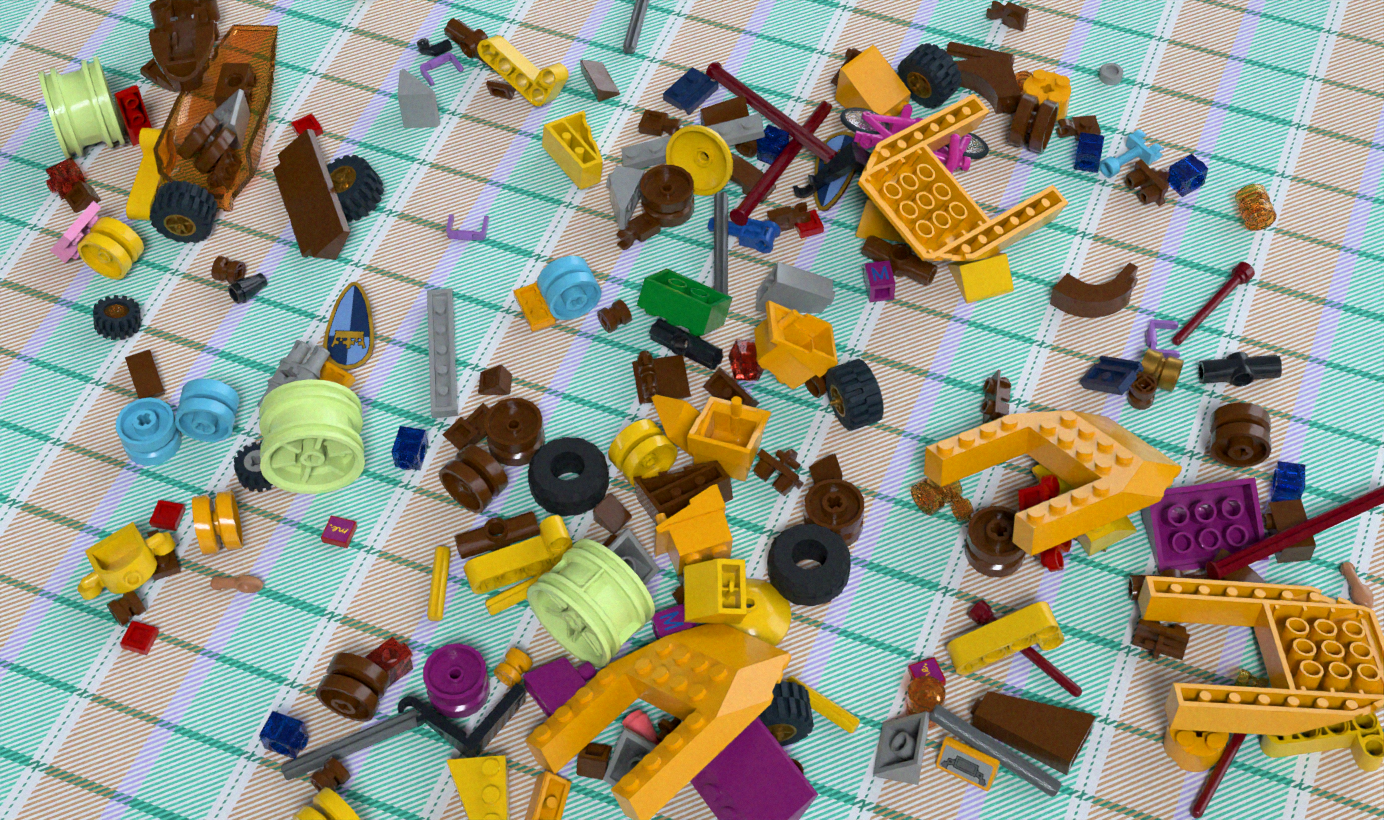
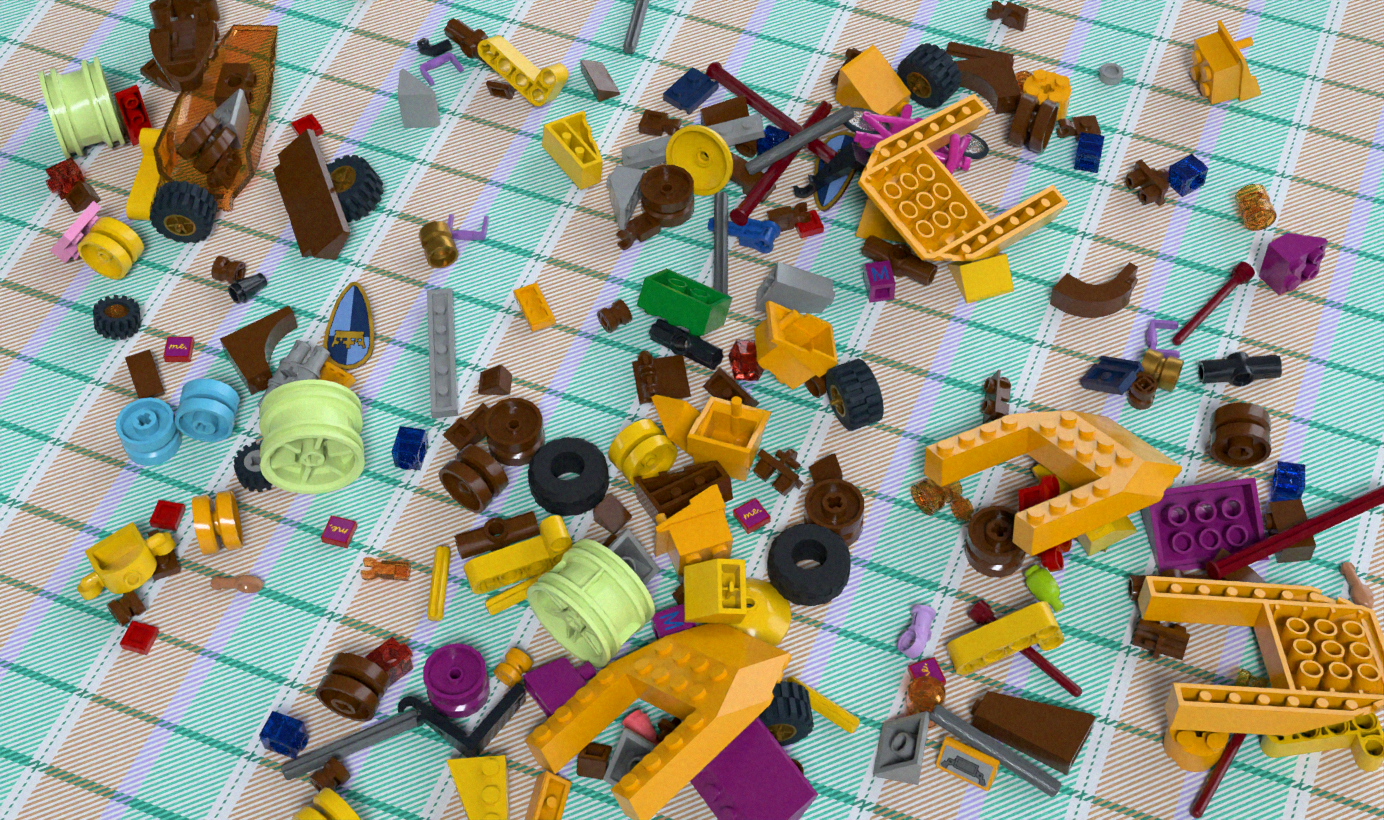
medium azure wheel [537,256,602,320] -> none
medium azure bar [1099,129,1164,178] -> none
none -> tile [163,337,195,362]
none -> reddish brown arch [220,305,298,395]
none -> clear orange bar [360,557,411,581]
none -> pearl gold wheel [419,221,459,268]
none -> tile [733,498,771,534]
none -> dark grey axle [745,105,854,175]
none -> lavender connector [897,605,936,659]
none -> lime plant [1024,565,1065,613]
none -> light orange piece [1190,20,1261,105]
none -> magenta slope [1259,233,1328,295]

